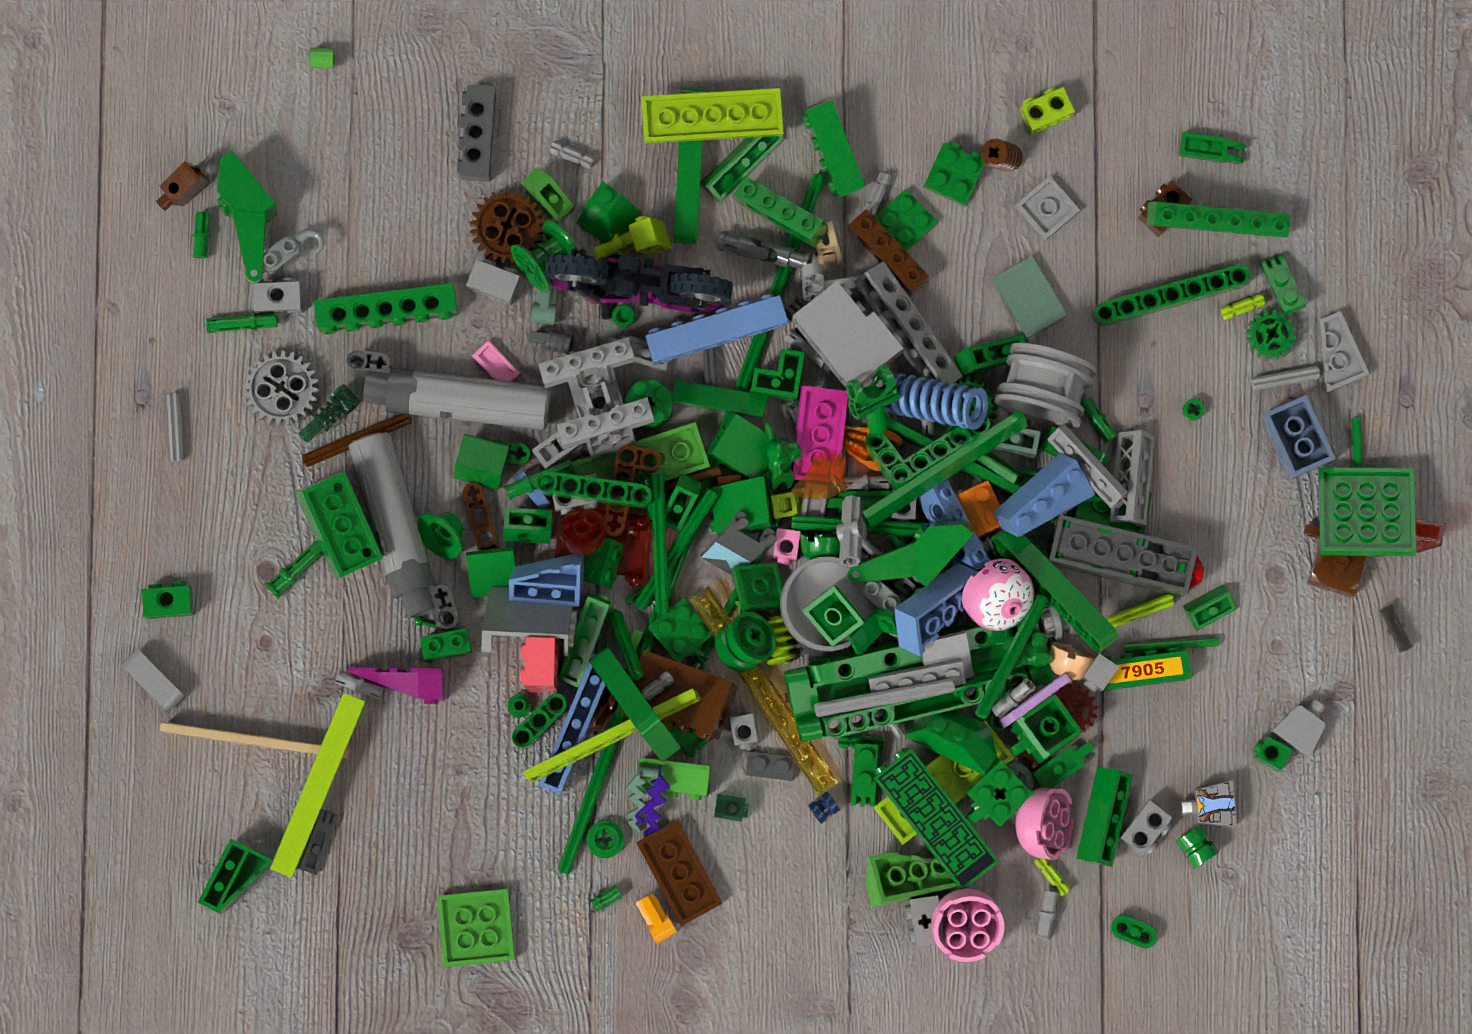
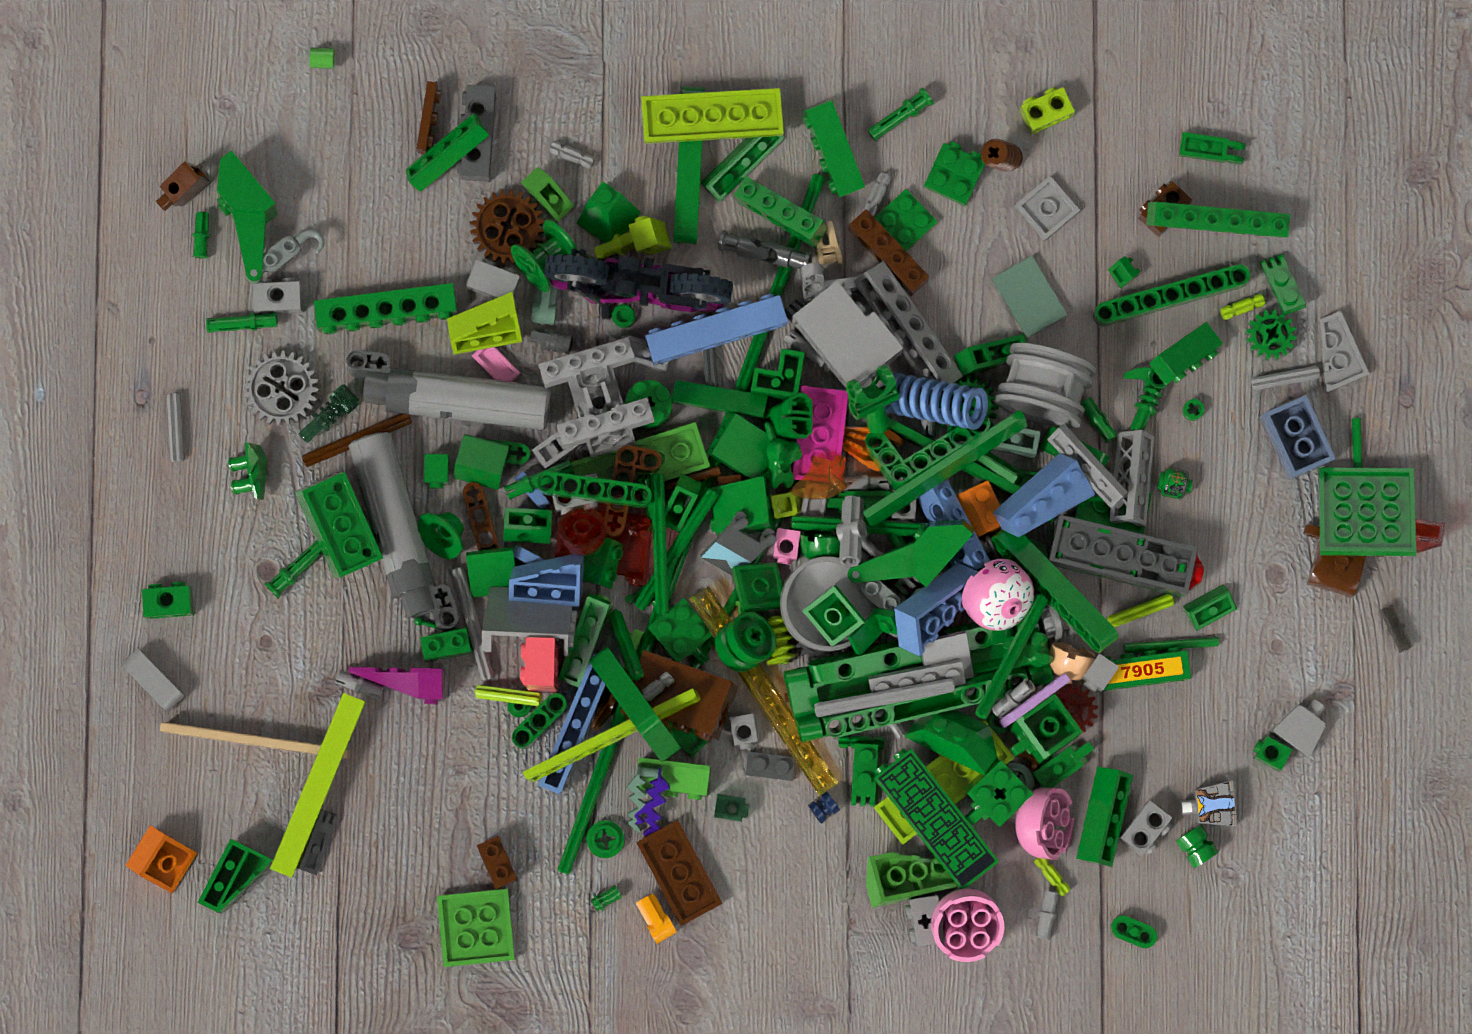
none -> orange slope [125,825,197,894]
none -> green connector [228,442,267,500]
none -> green slope [405,113,489,192]
none -> reddish brown plate [416,81,441,154]
none -> green brick [424,454,450,489]
none -> lime wedge [447,291,522,355]
none -> light grey axle [452,567,494,681]
none -> lime axle [475,685,542,706]
none -> reddish brown brick [476,836,518,890]
none -> medium blue beam [513,545,544,564]
none -> green piece [763,393,812,439]
none -> green pin [867,87,934,142]
none -> green tile [1108,256,1140,288]
none -> green piece [1123,367,1167,431]
none -> green brick [1149,322,1223,386]
none -> green head [1157,467,1193,500]

